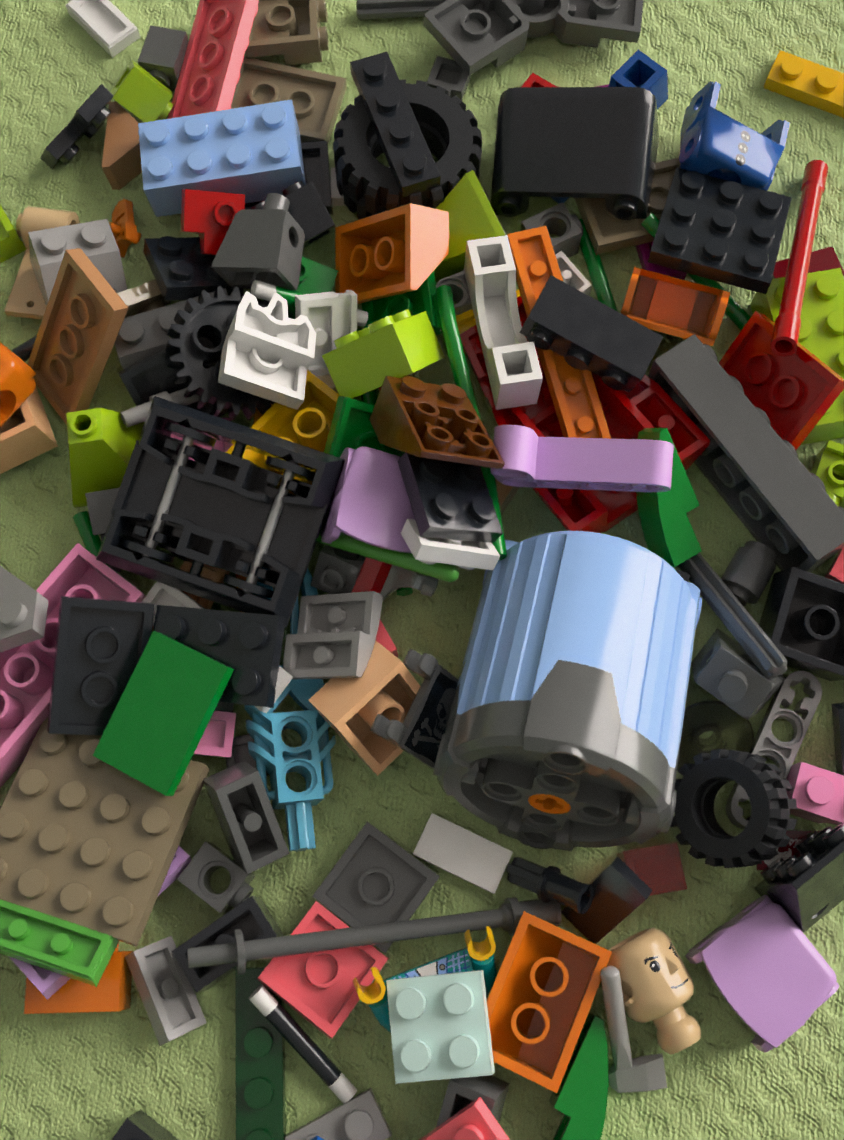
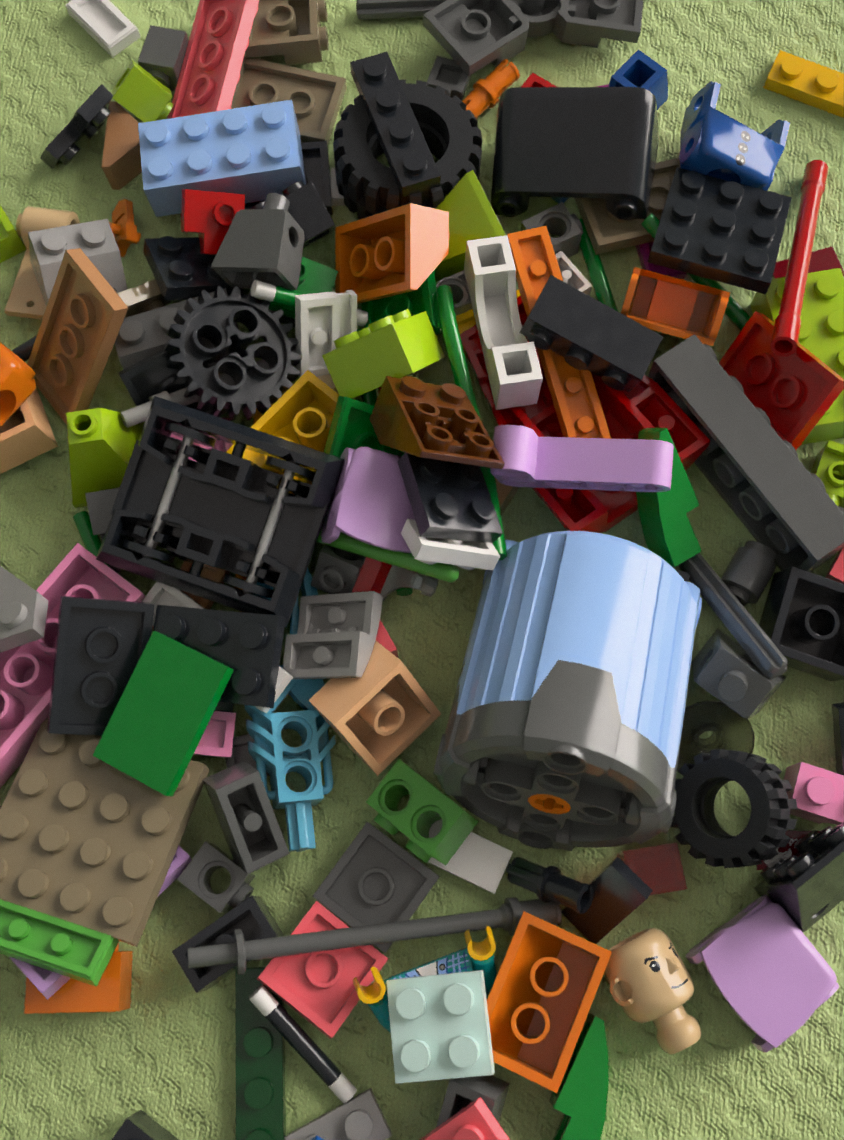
light grey plate [125,936,207,1046] -> none
white plate [218,291,316,410] -> none
dark grey flag [370,649,459,770] -> none
light grey piece [600,966,667,1093] -> none
light grey beam [726,671,822,829] -> none
none -> bright green brick [366,759,479,866]
none -> orange pin [462,59,520,119]

